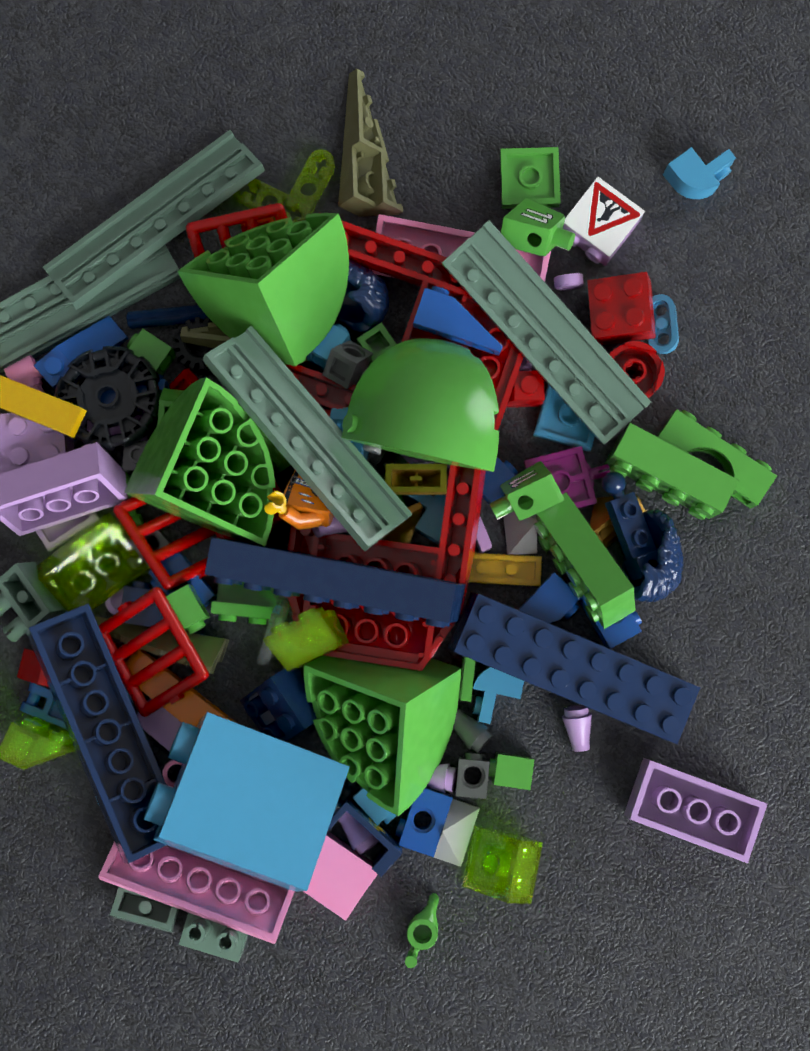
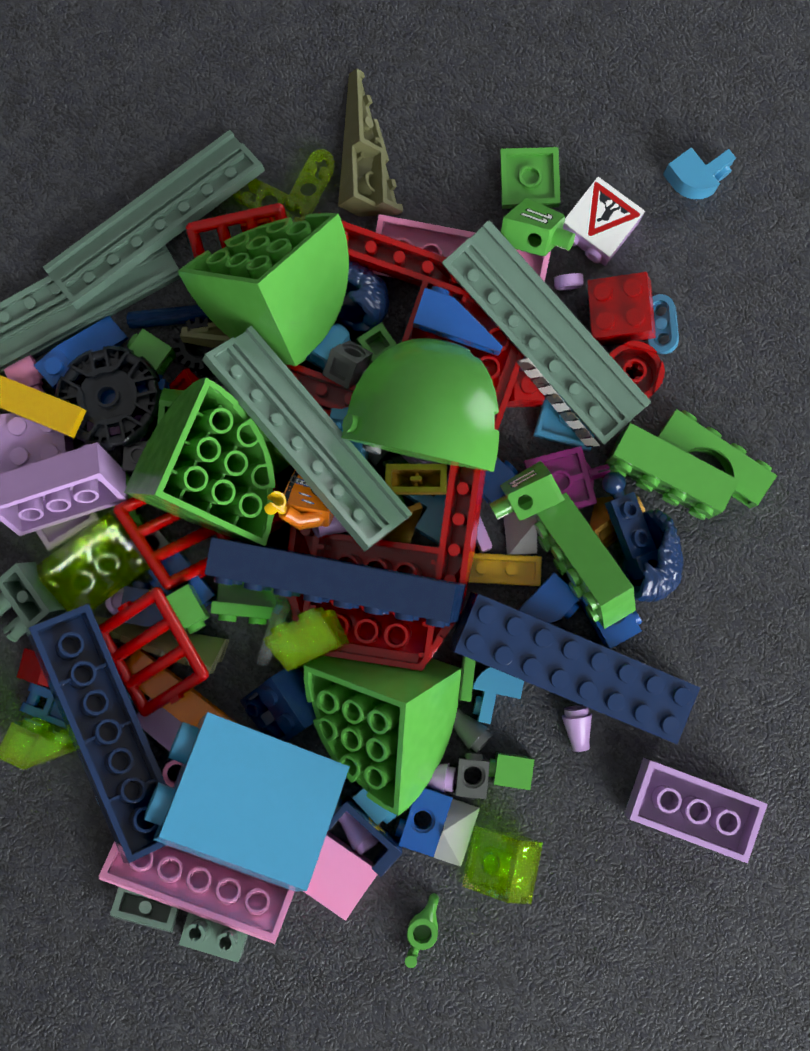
none -> sticker [516,358,600,447]

